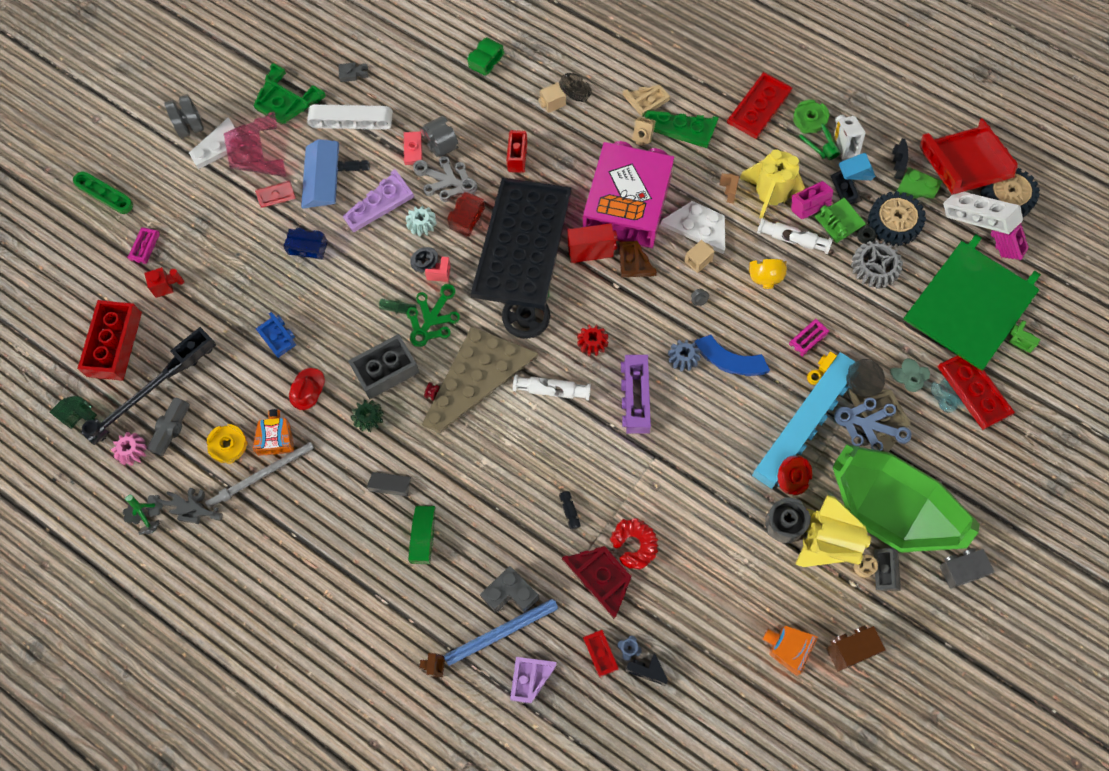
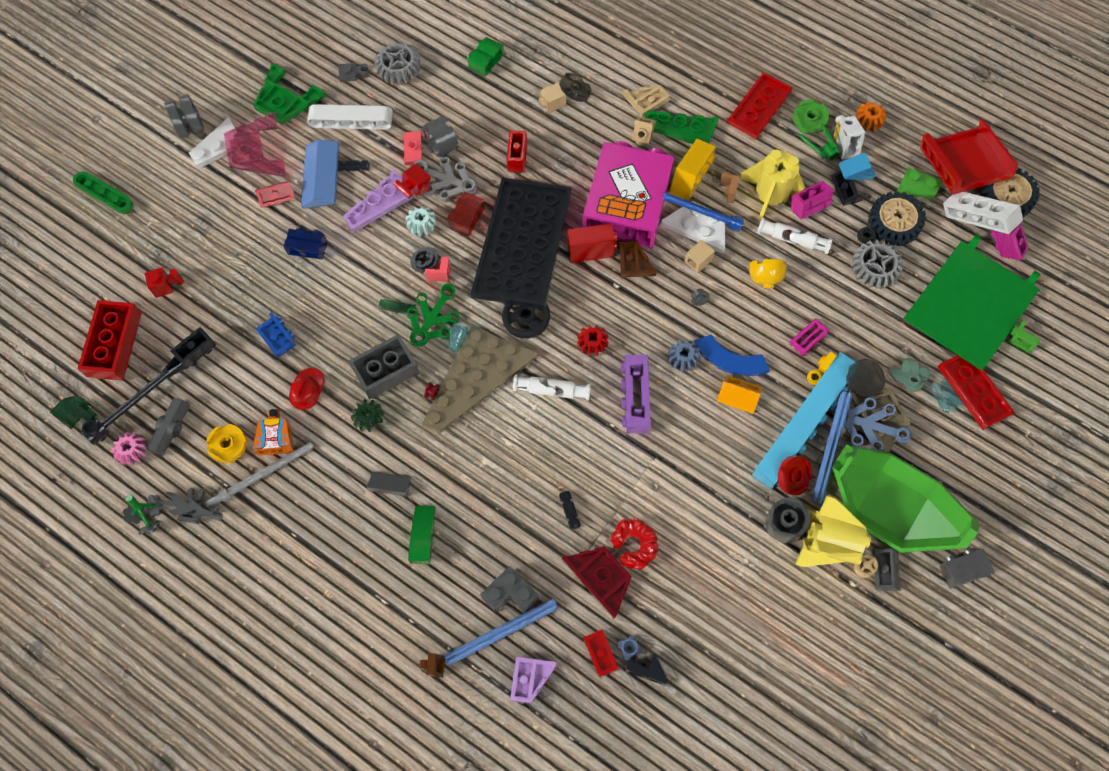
dark pink tile [128,227,160,265] -> none
orange torso [762,626,818,676] -> none
bright green hinge [815,198,866,243] -> none
reddish brown brick [826,625,886,672] -> none
black slope [892,138,908,180] -> none
none -> light grey gear [375,41,421,85]
none -> red brick [393,164,431,199]
none -> clear light blue cone [448,323,468,352]
none -> blue piece [663,193,744,232]
none -> yellow wedge [669,139,716,201]
none -> light orange panel [717,375,763,414]
none -> medium blue axle [811,391,852,505]
none -> orange gear [856,101,887,132]

